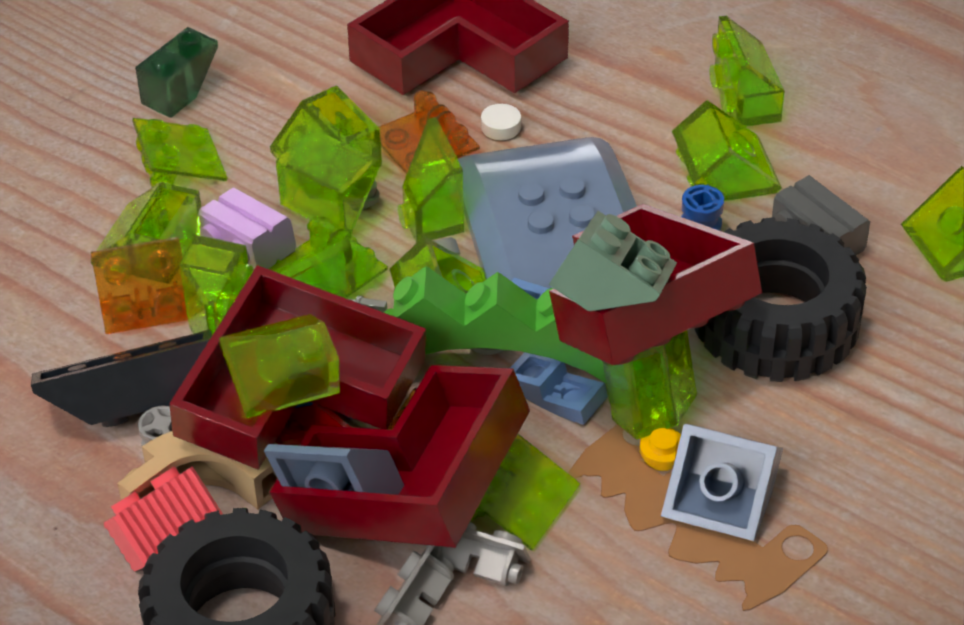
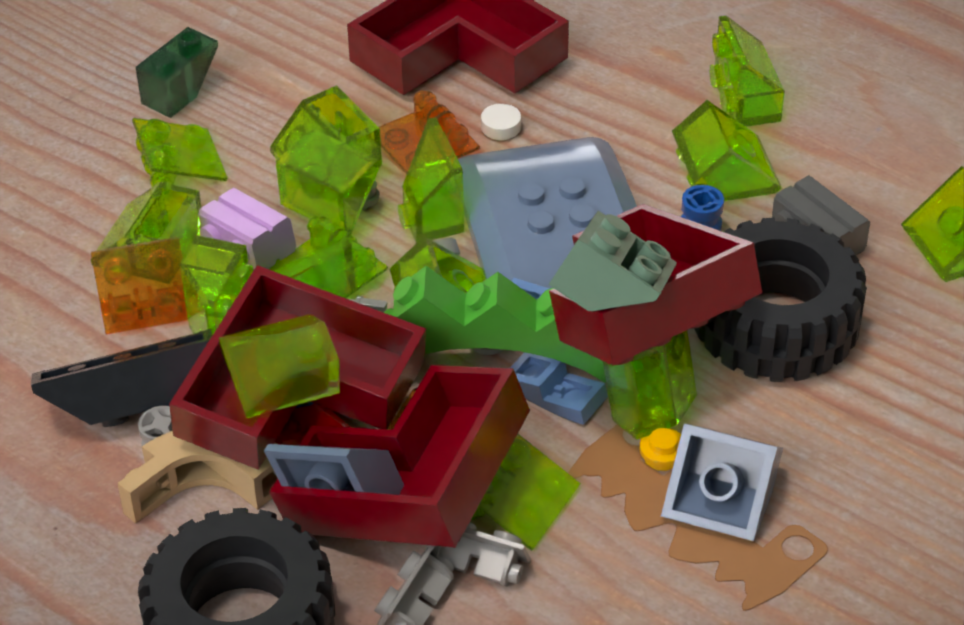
coral brick [104,466,223,572] -> none

